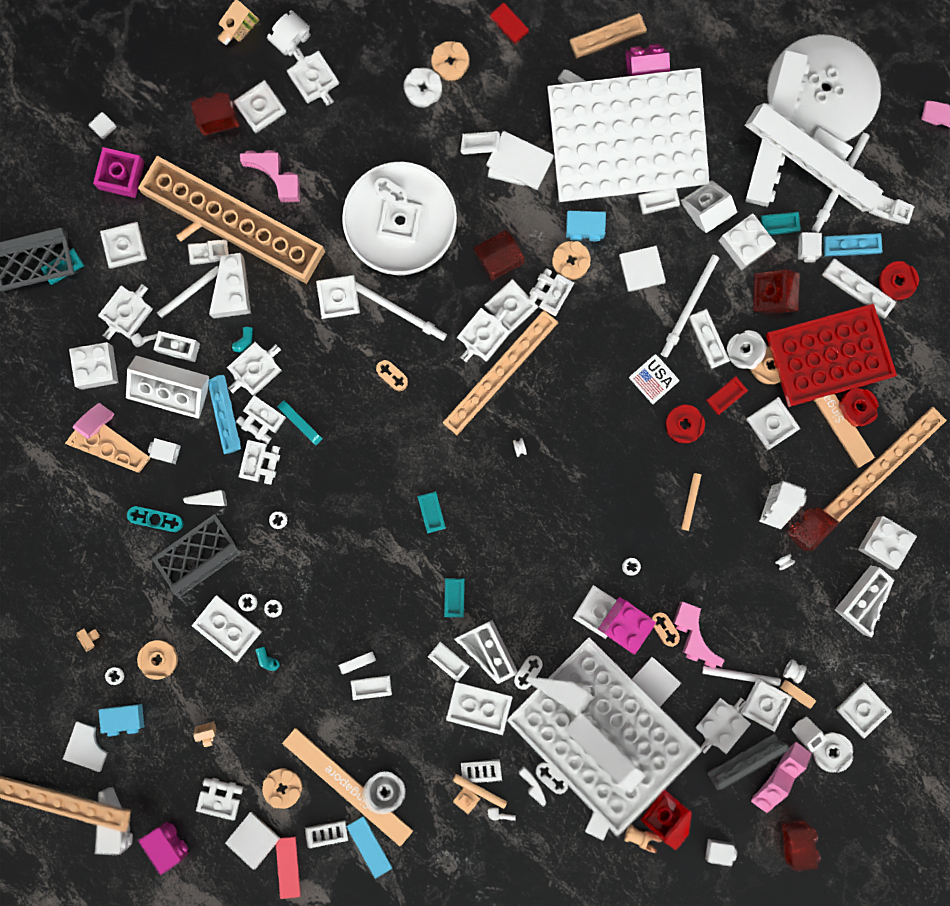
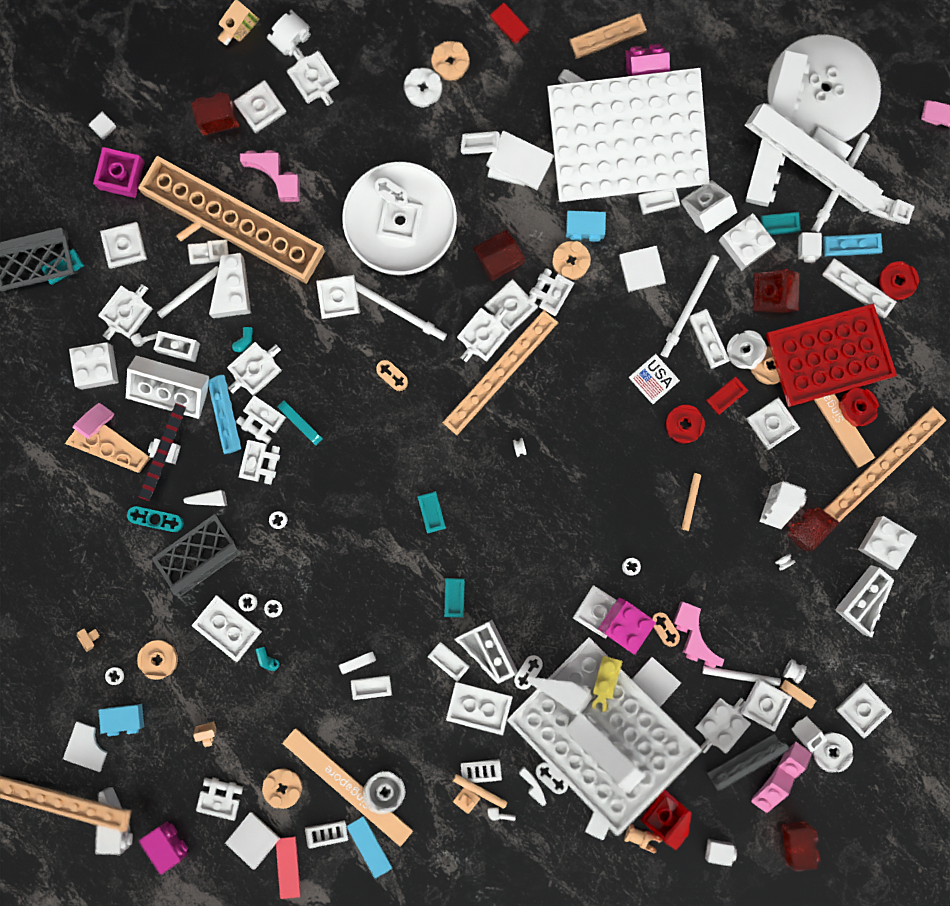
none -> black sticker [138,403,186,501]
none -> light yellow plate [592,656,622,712]

